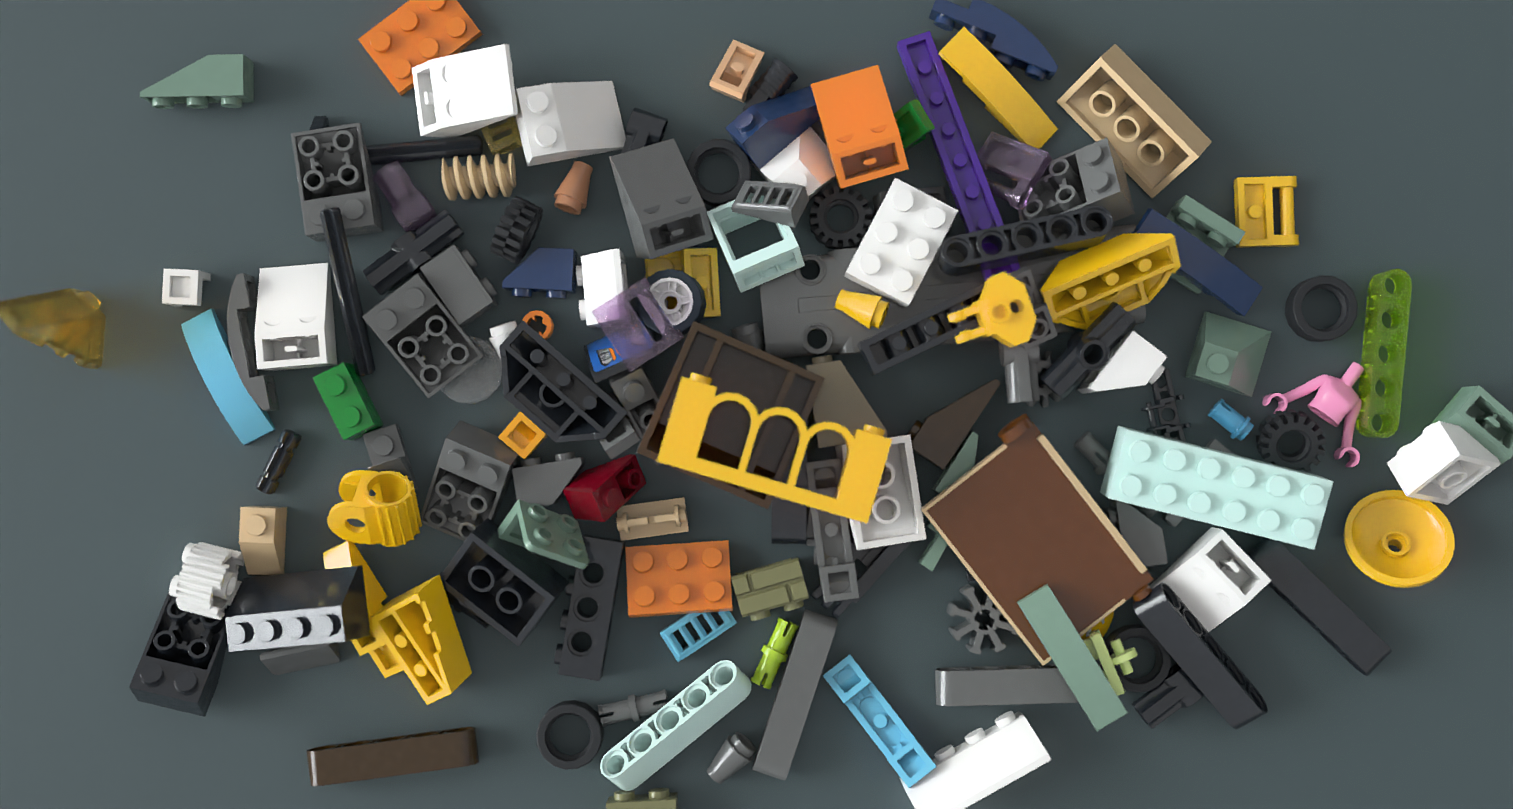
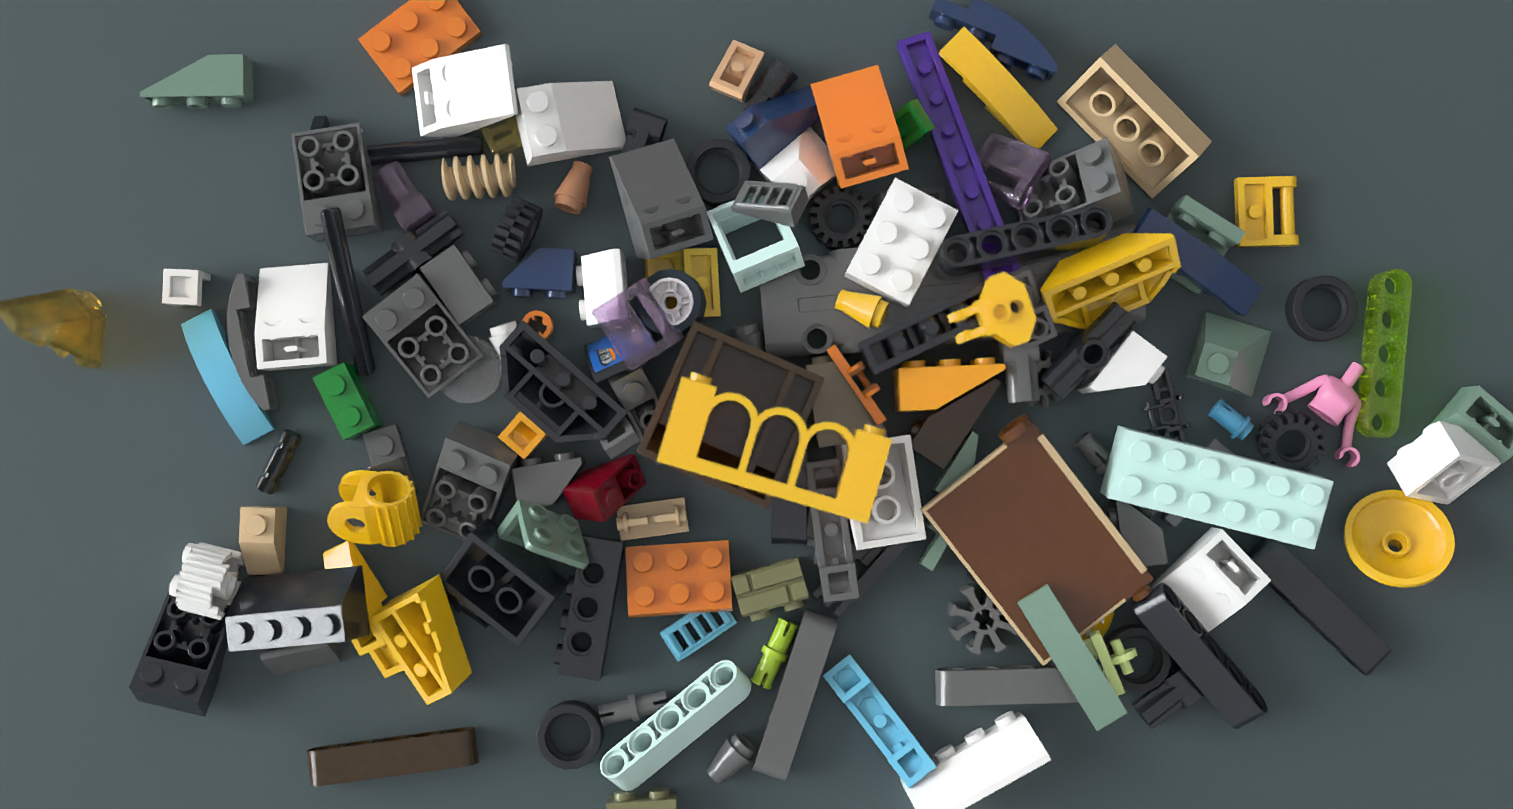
none -> orange piece [826,344,886,425]
none -> light orange slope [893,358,1006,412]

